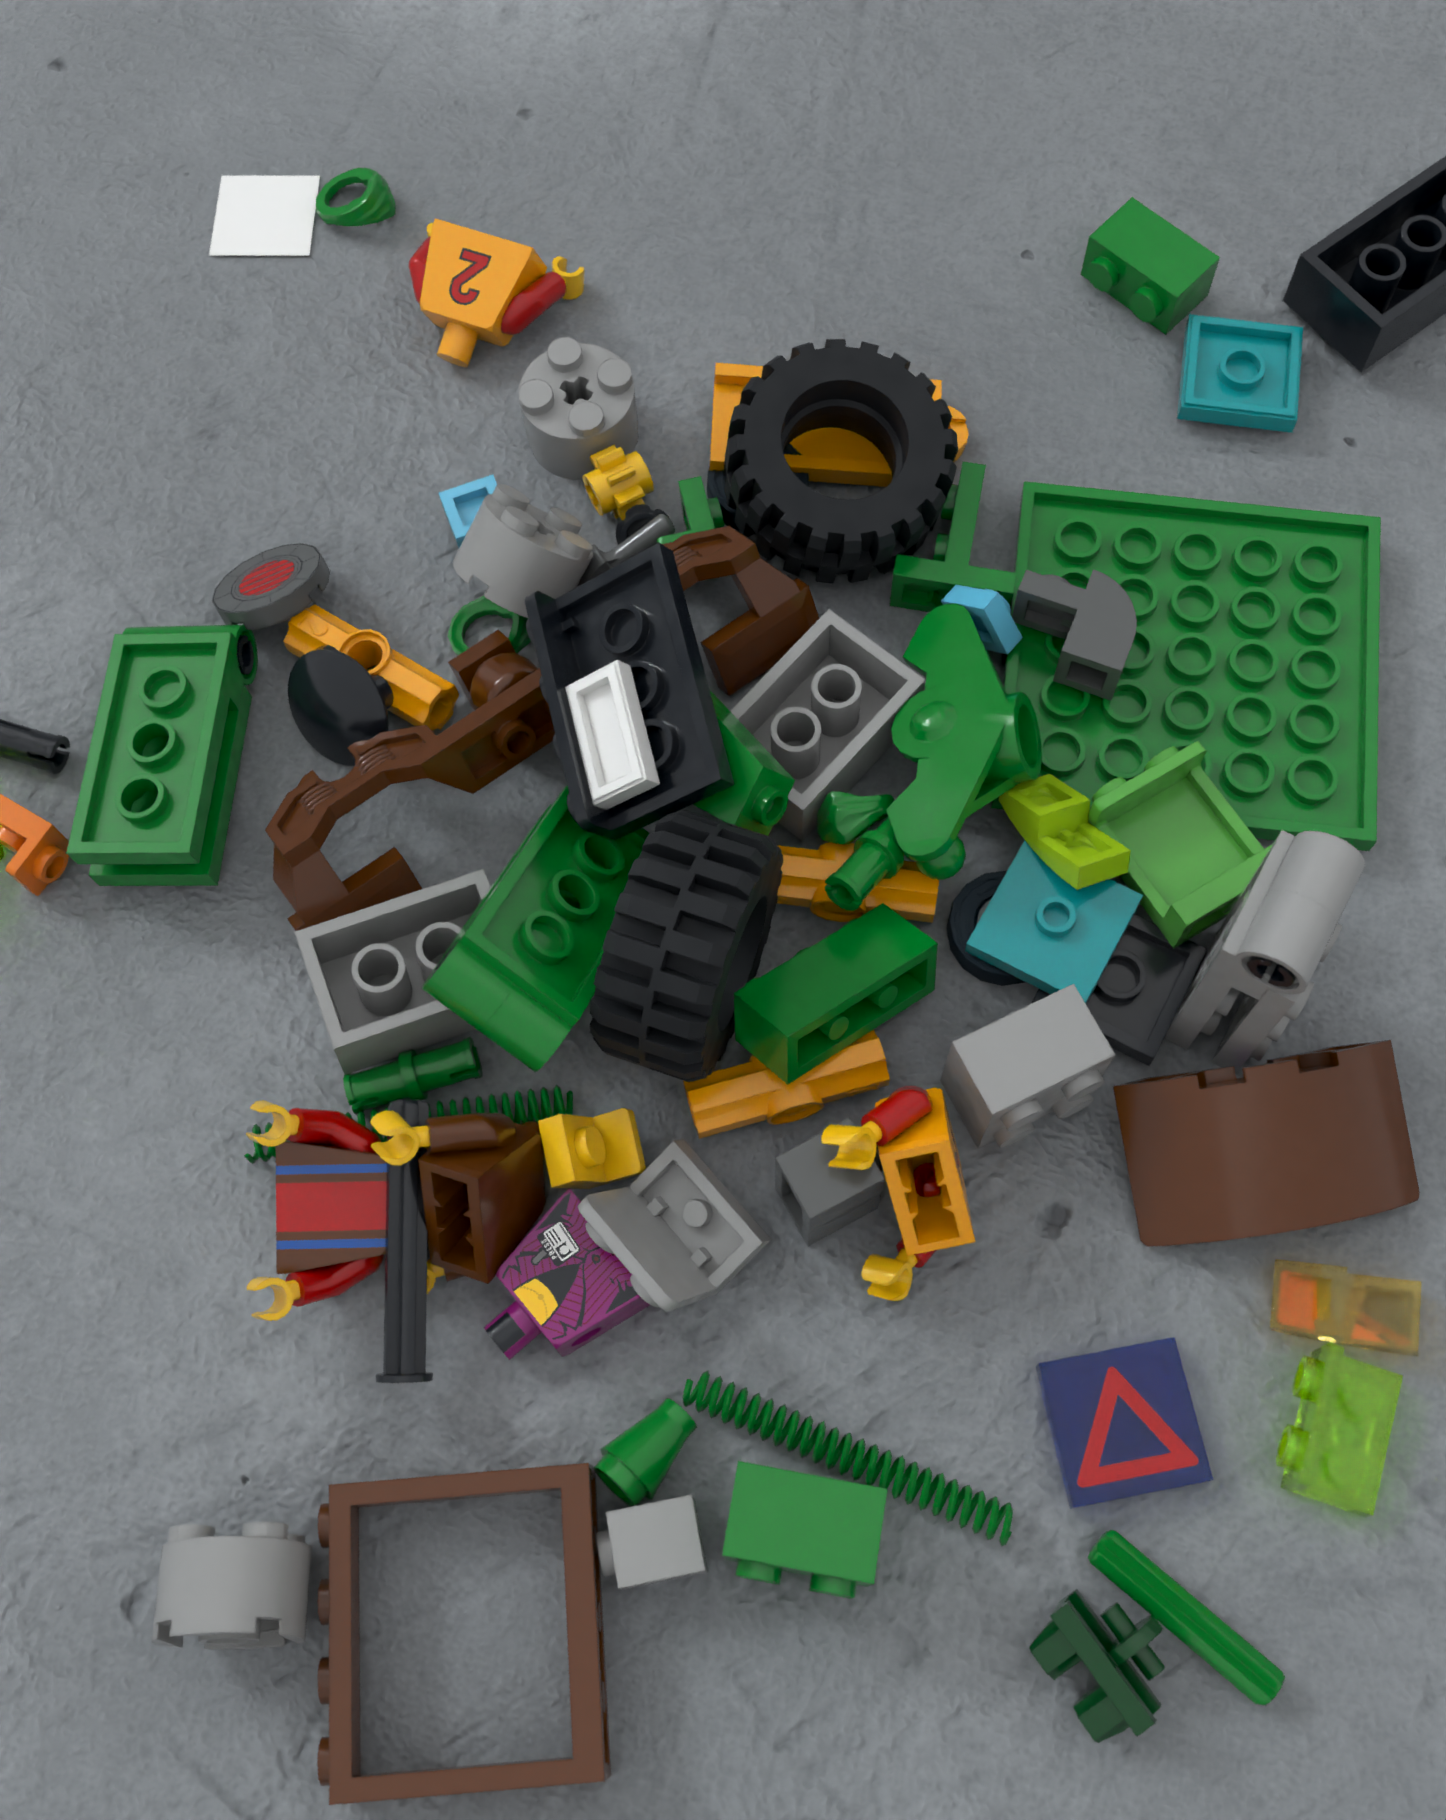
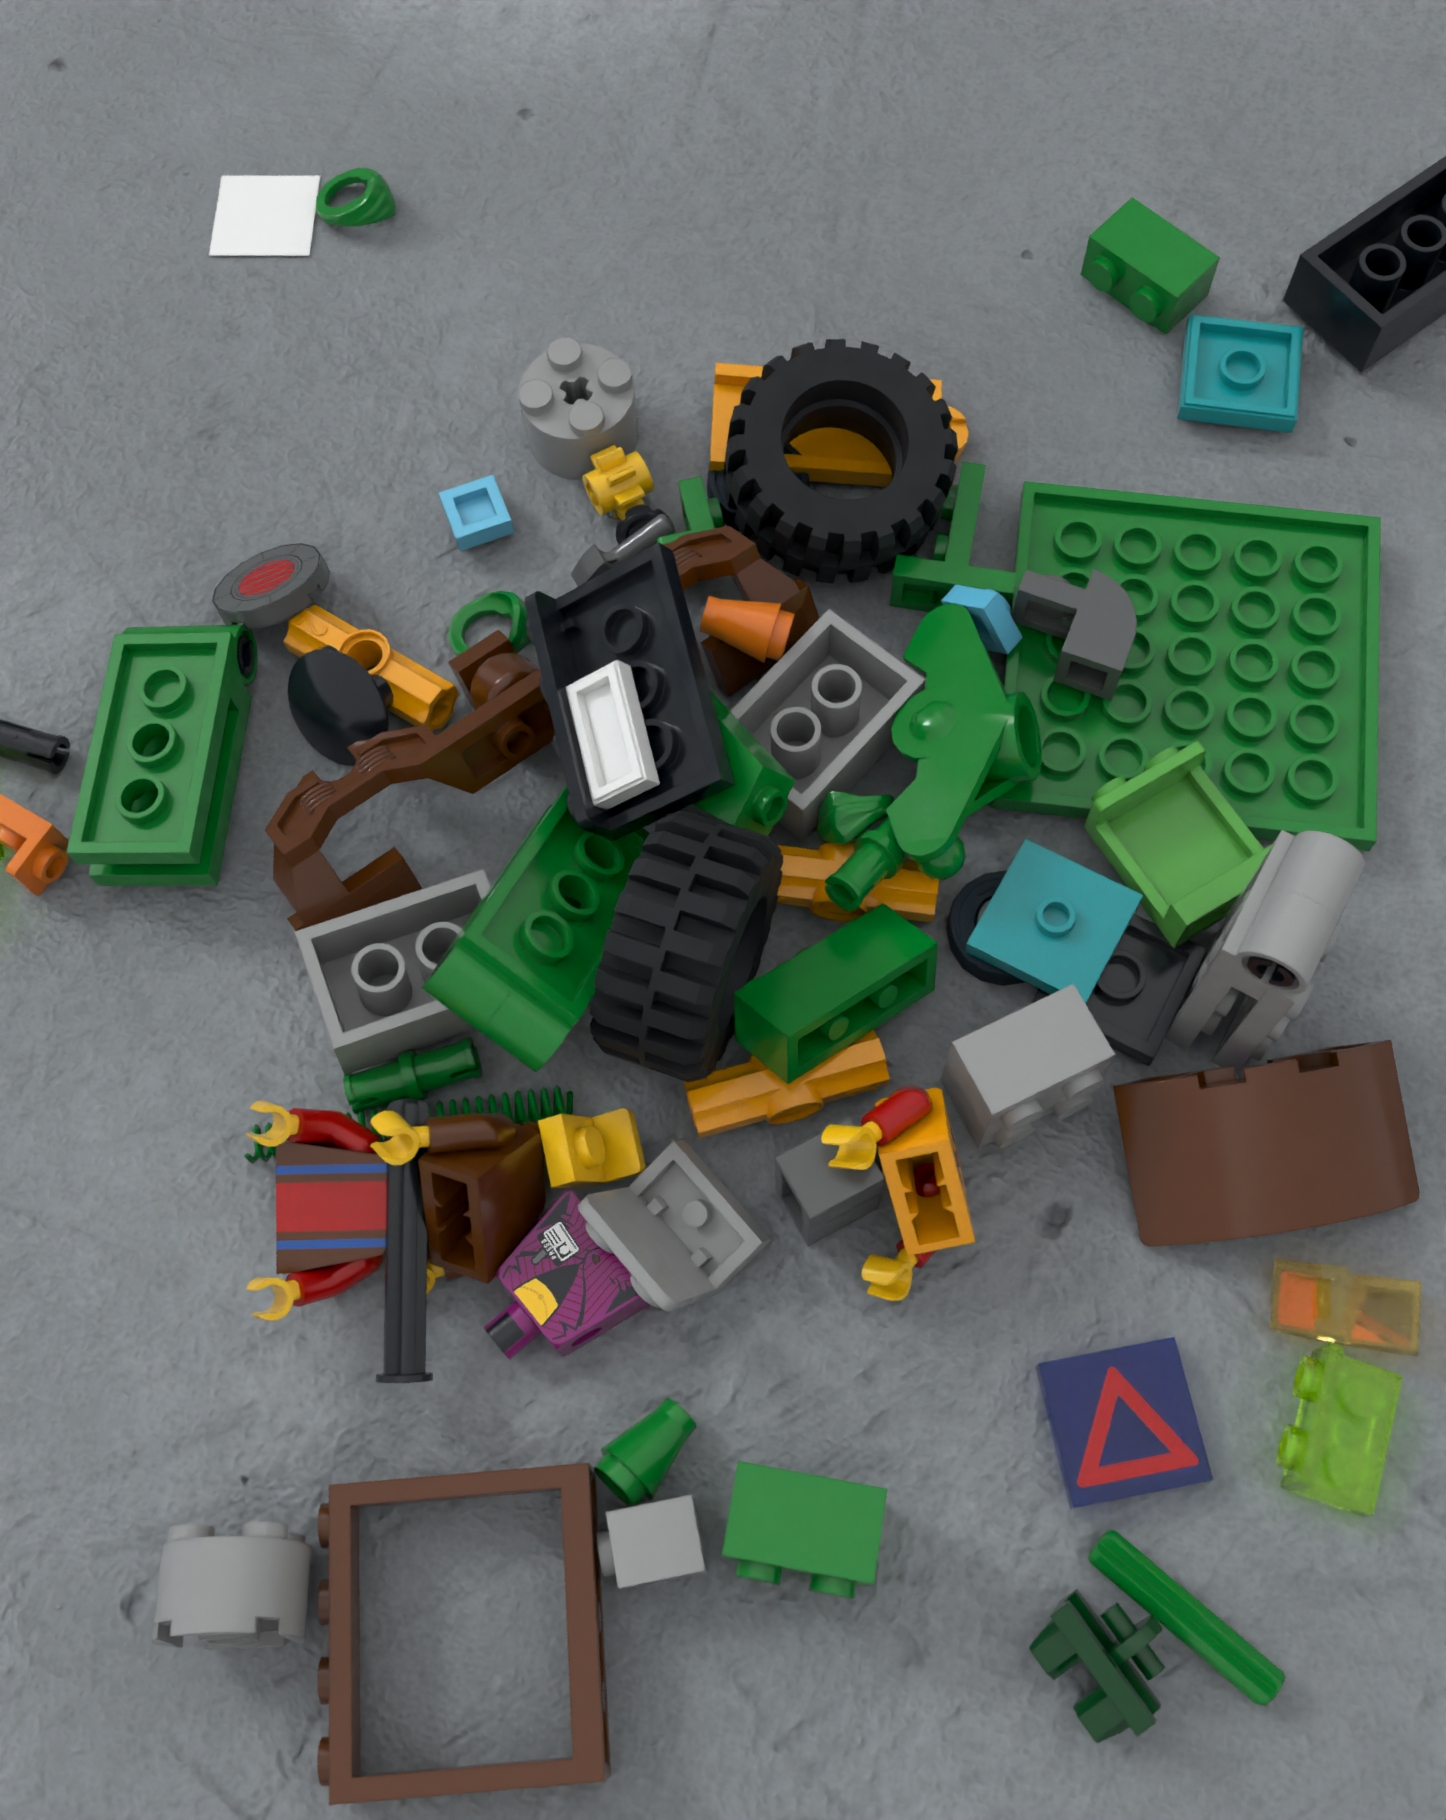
light orange torso [408,218,585,367] -> none
light grey brick [453,484,593,618] -> none
green piece [683,1370,1013,1547] -> none
lime slope [999,774,1131,890] -> none
none -> orange cone [699,596,795,664]

